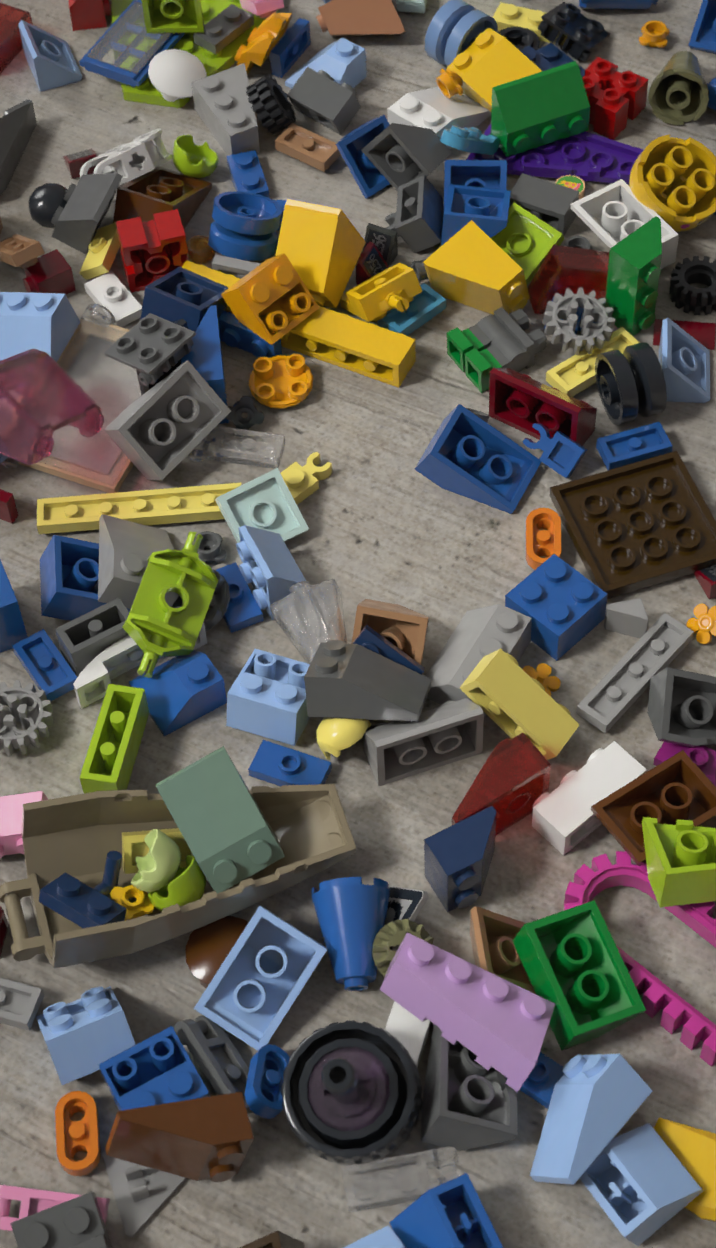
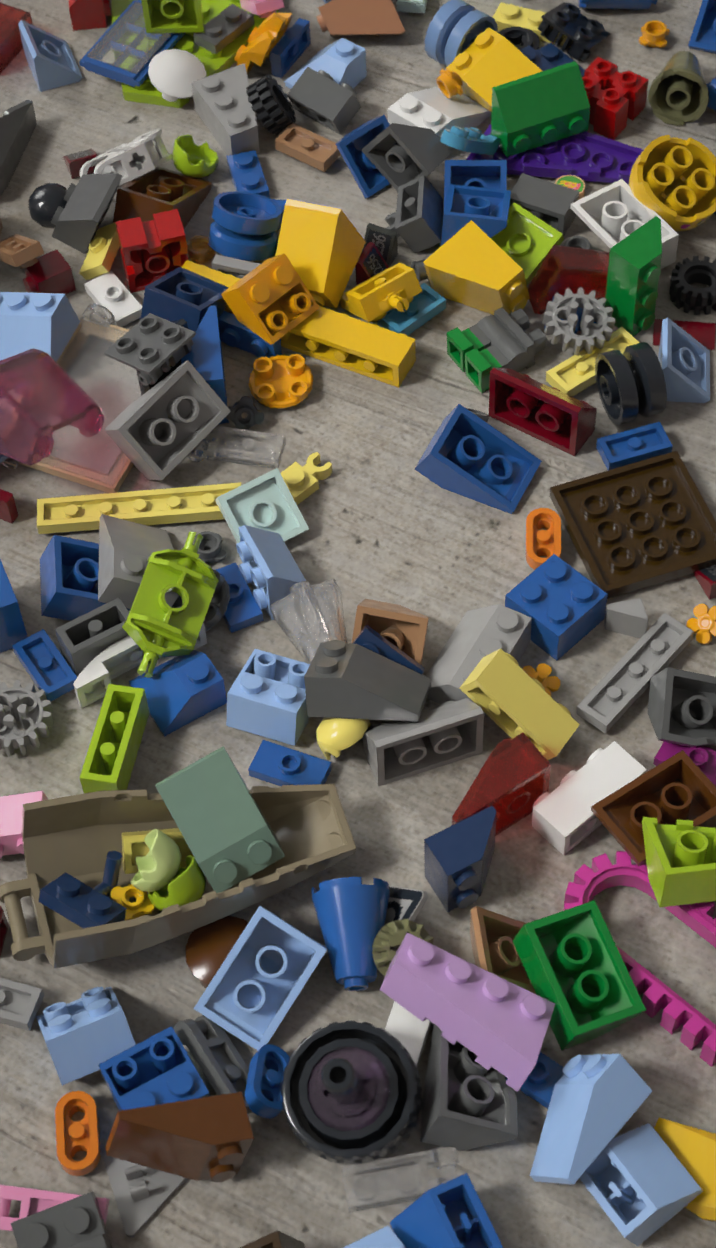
blue plate [523,423,587,479] -> none

